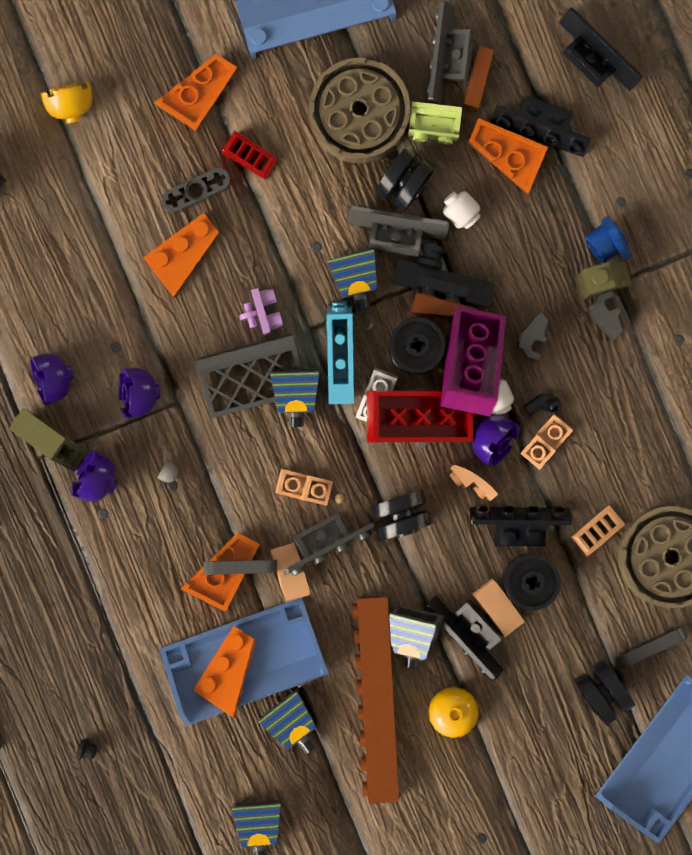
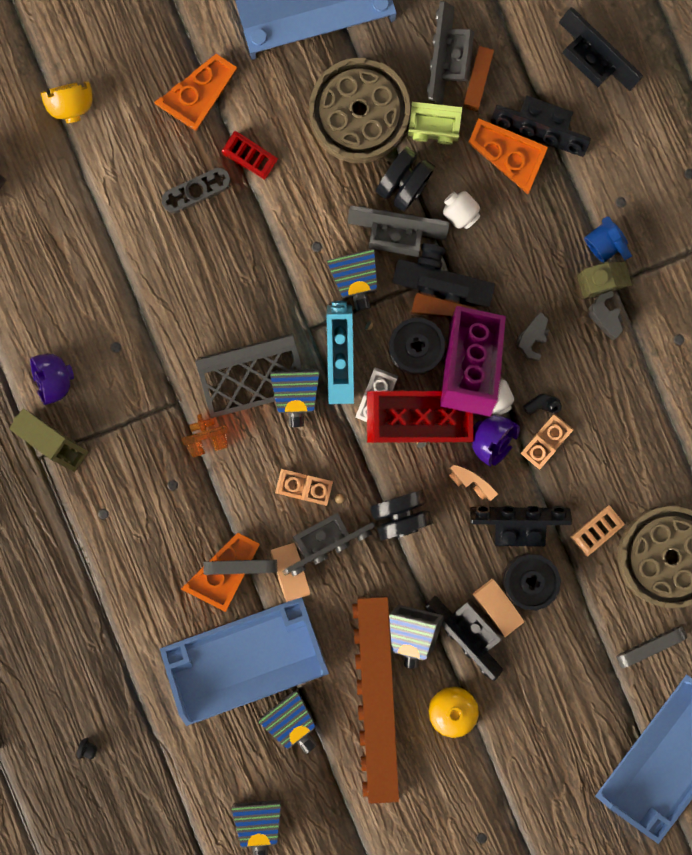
dark purple cylinder [71,450,118,502] -> none
dark purple cylinder [118,368,161,418] -> none
orange wing [144,213,219,298] -> none
light grey hinge [157,461,178,483] -> none
orange wing [193,626,257,718] -> none
lavender hips [239,288,283,336] -> none
black wheel [573,659,636,726] -> none
none -> clear orange hips [182,413,229,458]

